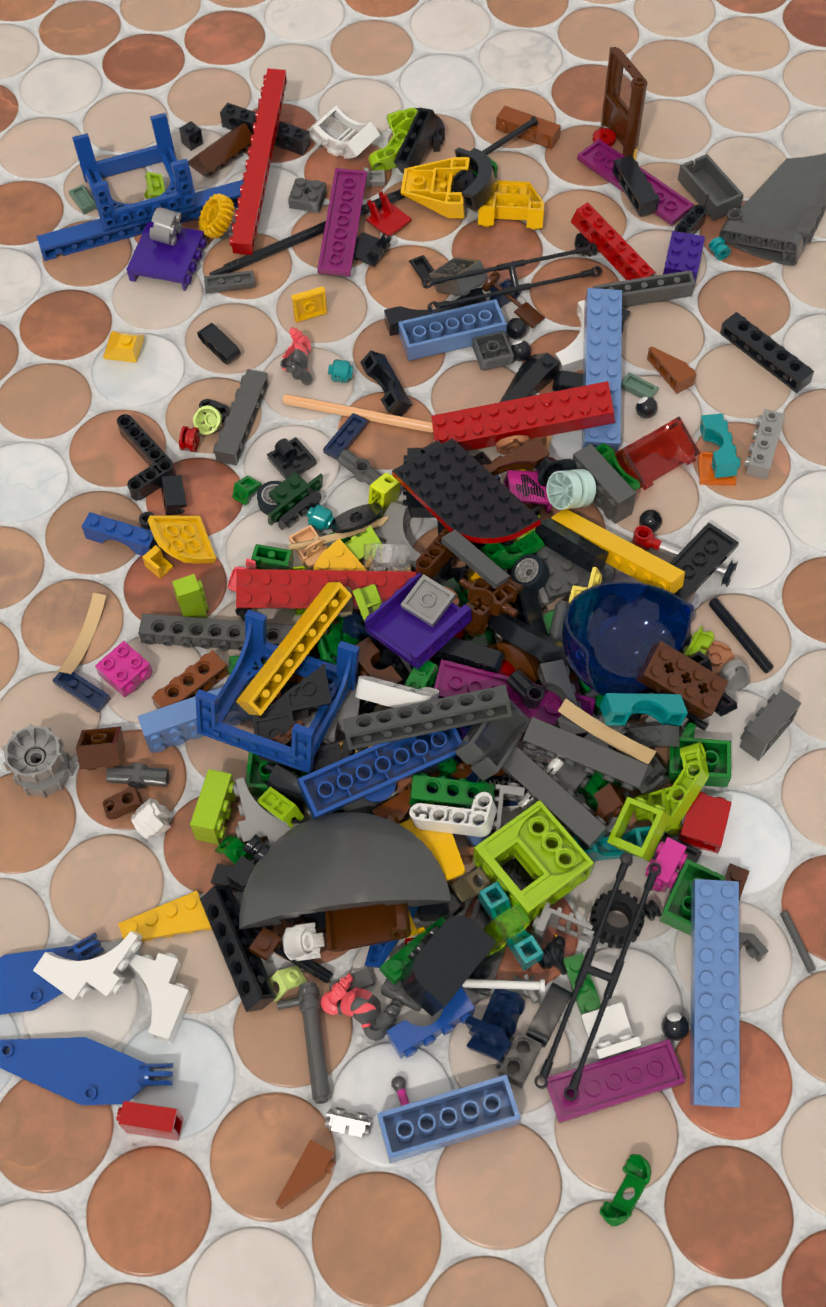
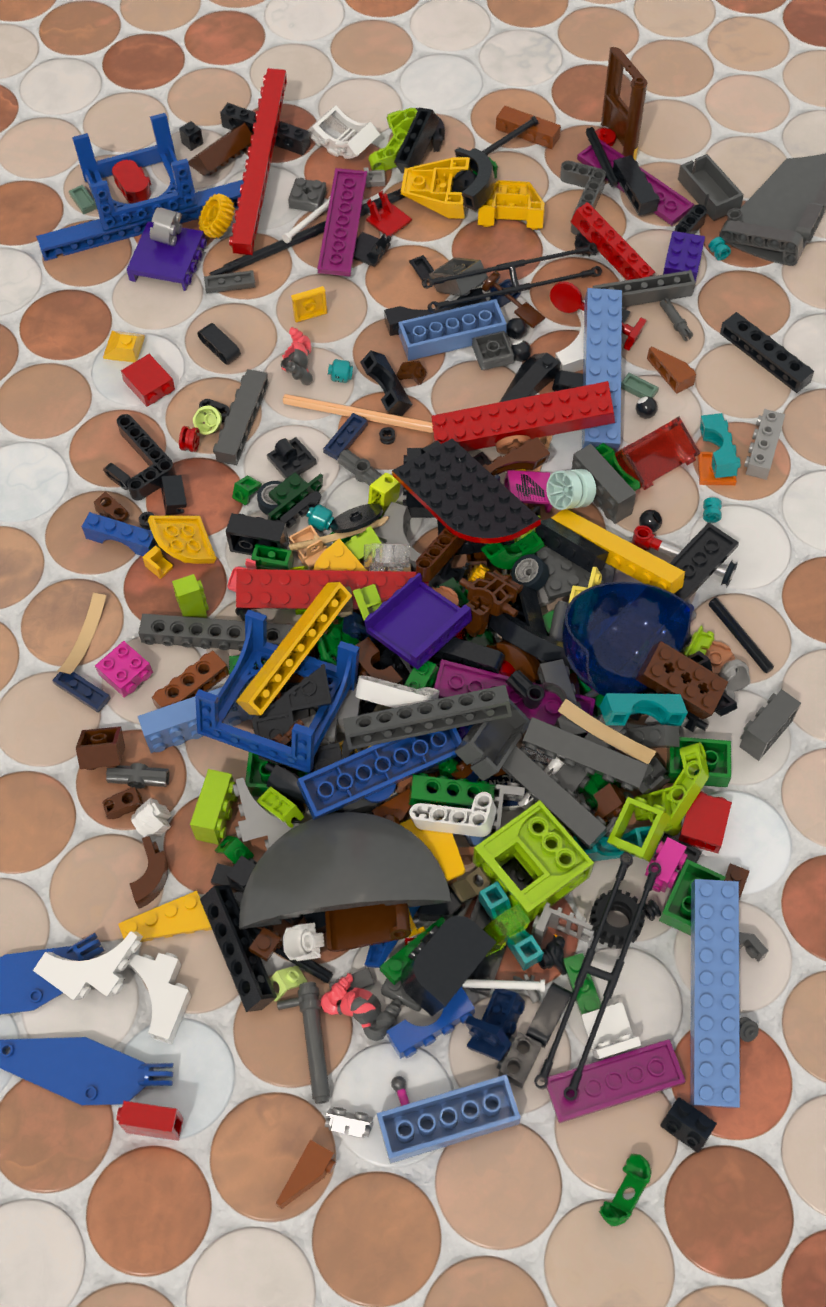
light grey piece [2,724,73,799] -> none
lime panel [144,172,165,199] -> none
black wheel [242,834,271,862] -> none
light grey plate [400,574,456,627] -> none
dark grey tile [441,530,510,589] -> none
black piece [534,457,577,487] -> none
black piece [661,1013,689,1041] -> none
green tile [680,722,696,738] -> none
dark grey bar [780,911,816,973] -> none
none -> reddish brown leg [94,492,130,522]
none -> black beam [103,463,131,490]
none -> red brick [112,160,152,204]
none -> red brick [121,353,175,407]
none -> reddish brown arch [129,836,168,909]
none -> black brick [225,513,289,556]
none -> white bar [282,197,330,243]
none -> black bush [379,427,396,445]
none -> reddish brown bracket [396,361,427,385]
none -> red piece [550,282,647,351]
none -> dark grey beam [560,161,606,235]
none -> black axle [586,127,619,187]
none -> dark grey pin [660,298,693,341]
none -> black bracket [660,1096,717,1153]
none -> teal wheel [703,497,722,523]
none -> dark grey wheel [739,1017,759,1042]

